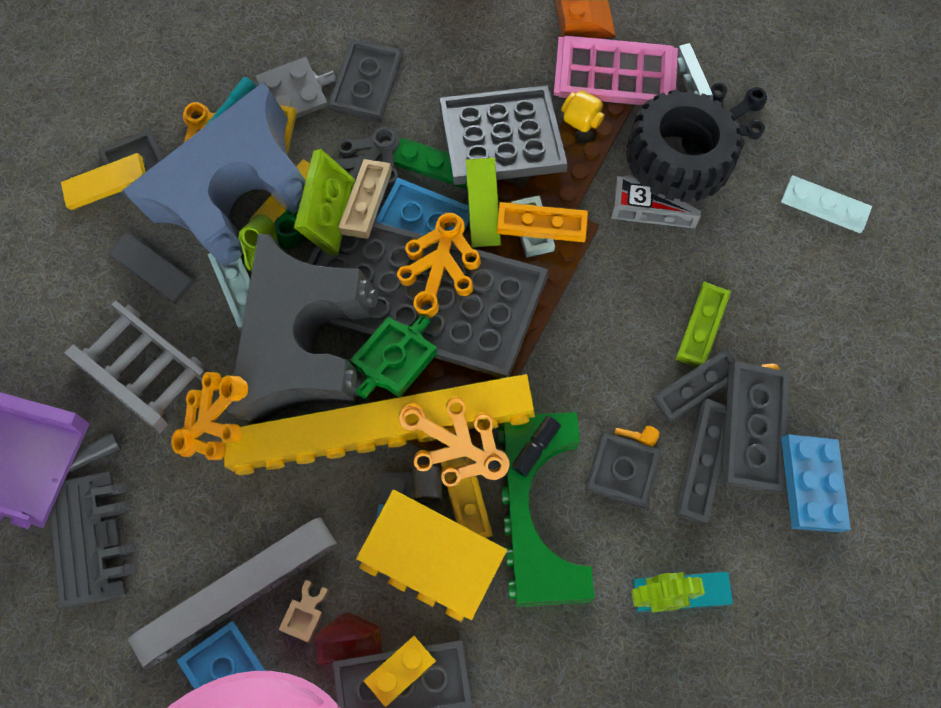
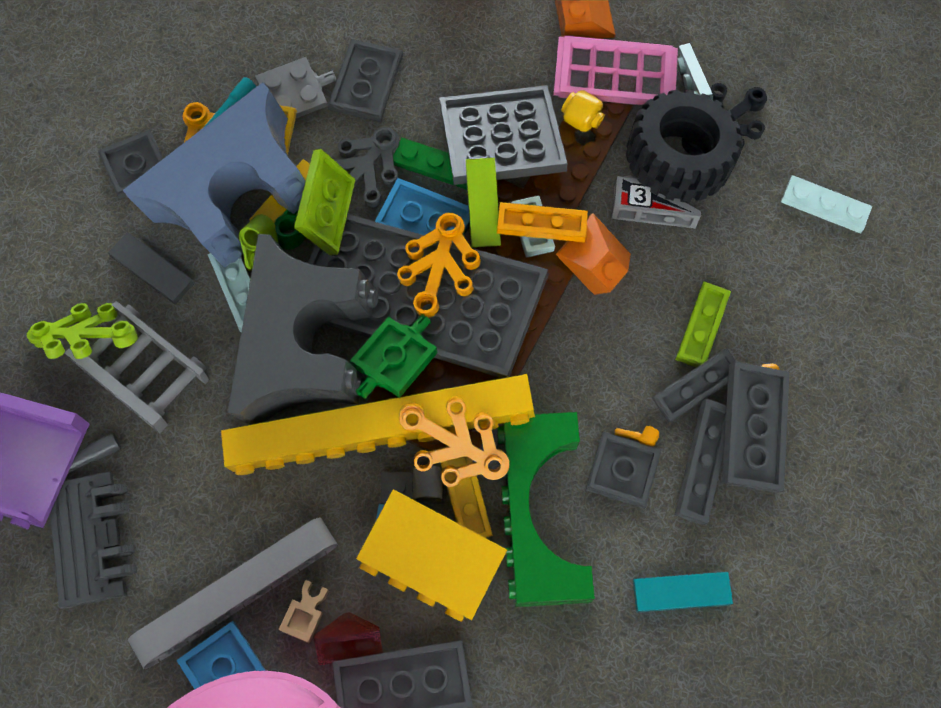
yellow tile [61,153,146,210] -> none
light orange plant [171,372,248,460] -> none
tan plate [338,159,392,239] -> none
yellow plate [364,636,436,707] -> none
black piece [511,416,561,477] -> none
lime gear [631,572,705,613] -> none
dark azure plate [781,434,851,532] -> none
none -> lime plant [27,303,138,359]
none -> orange slope [556,213,631,295]

